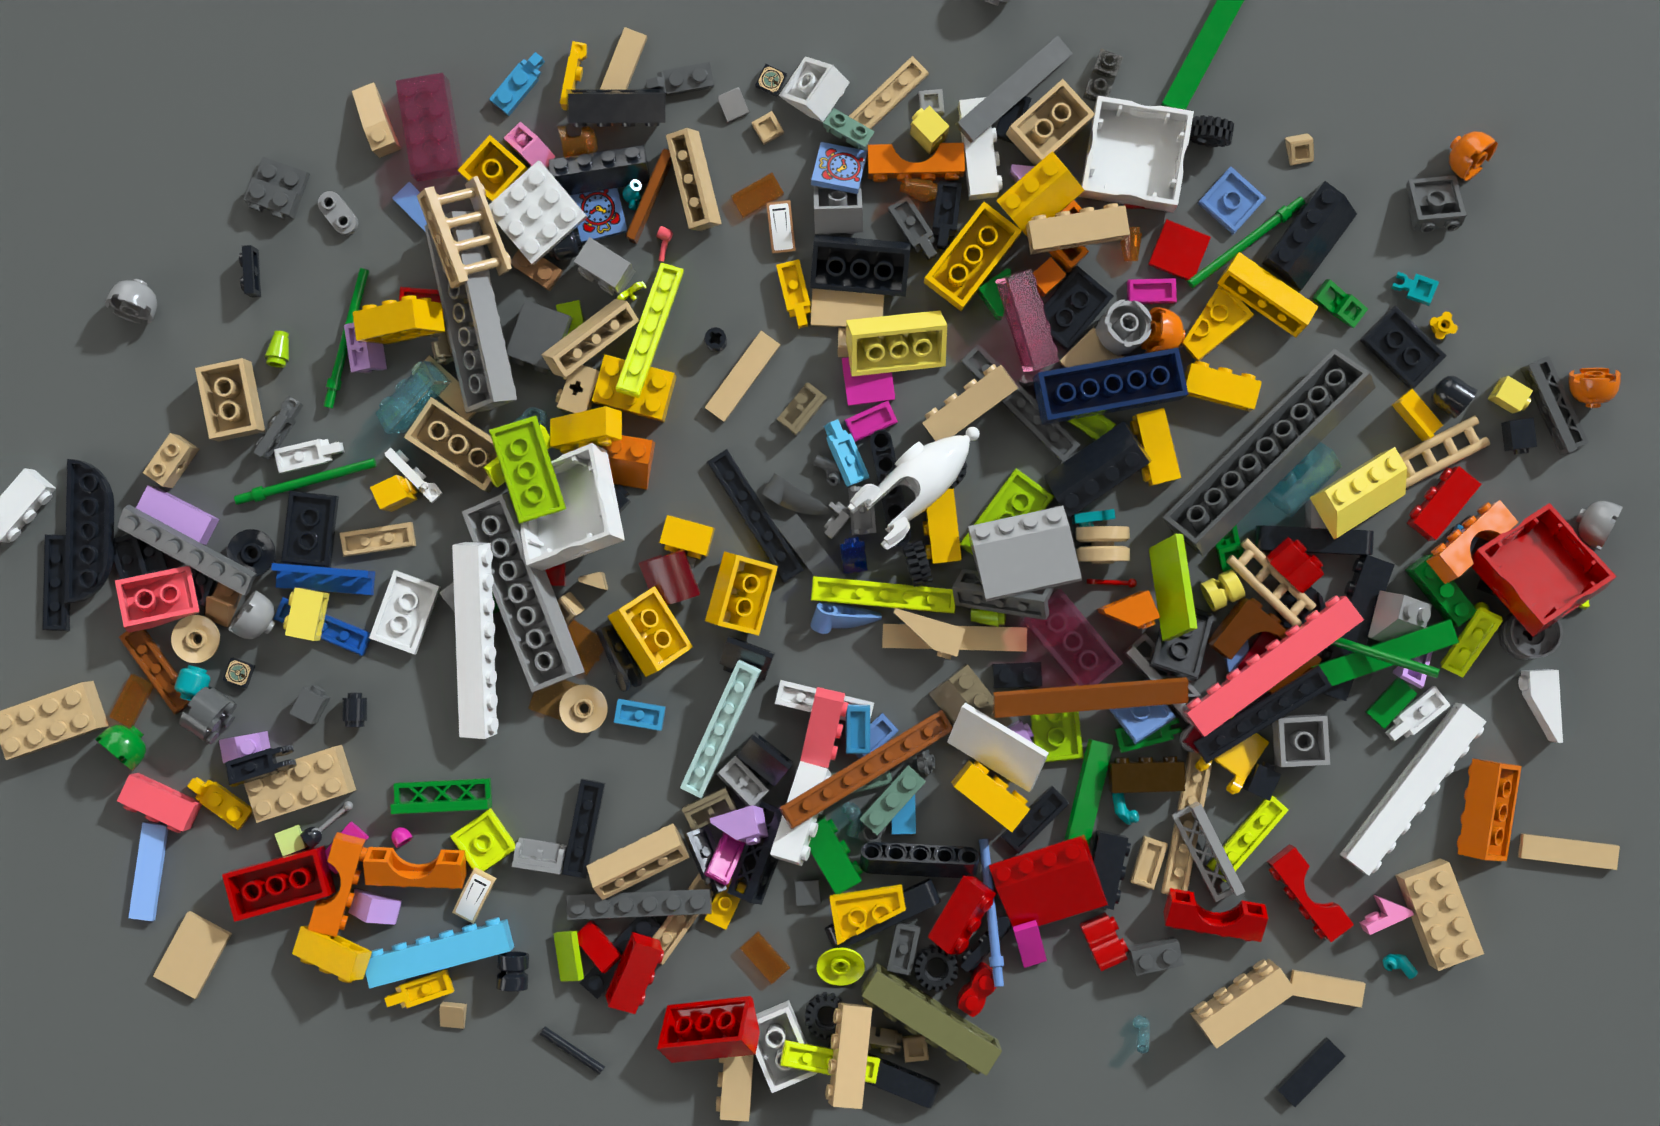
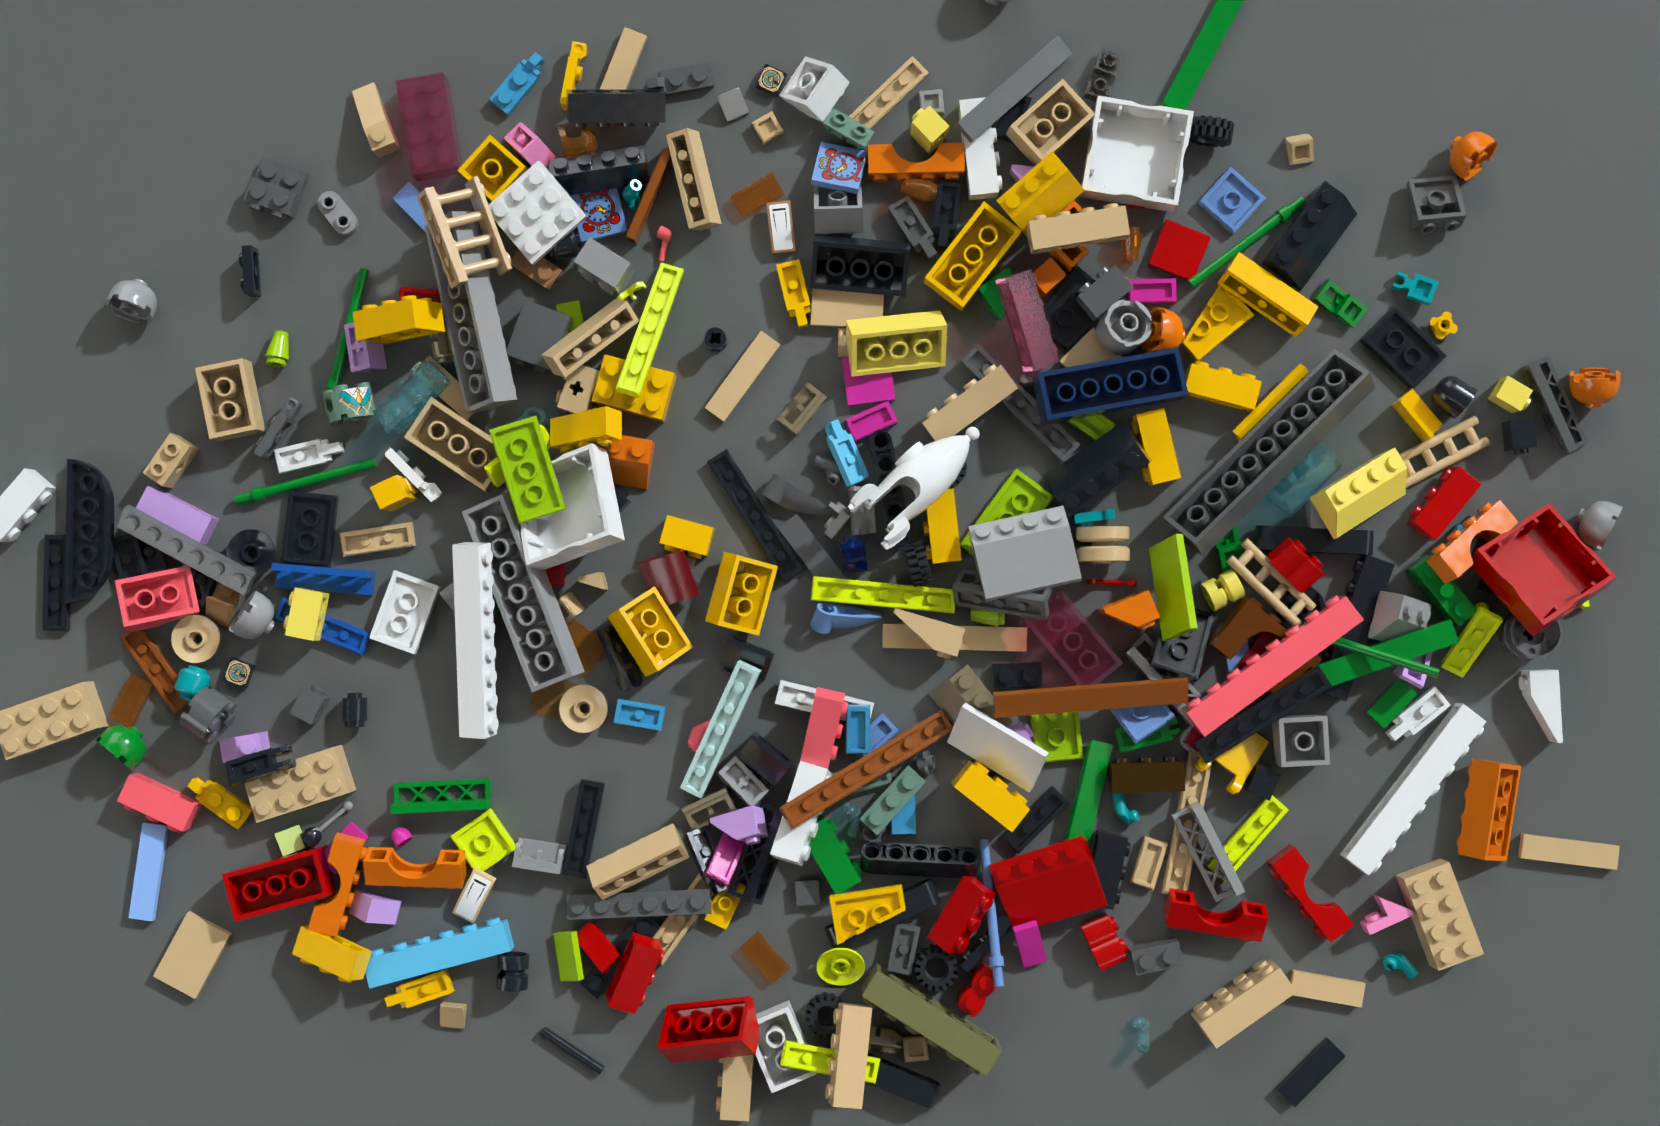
none -> sand green brick [323,382,377,425]
none -> coral arm [688,719,711,752]
none -> dark grey brick [1075,265,1134,321]
none -> yellow tile [1232,364,1309,442]

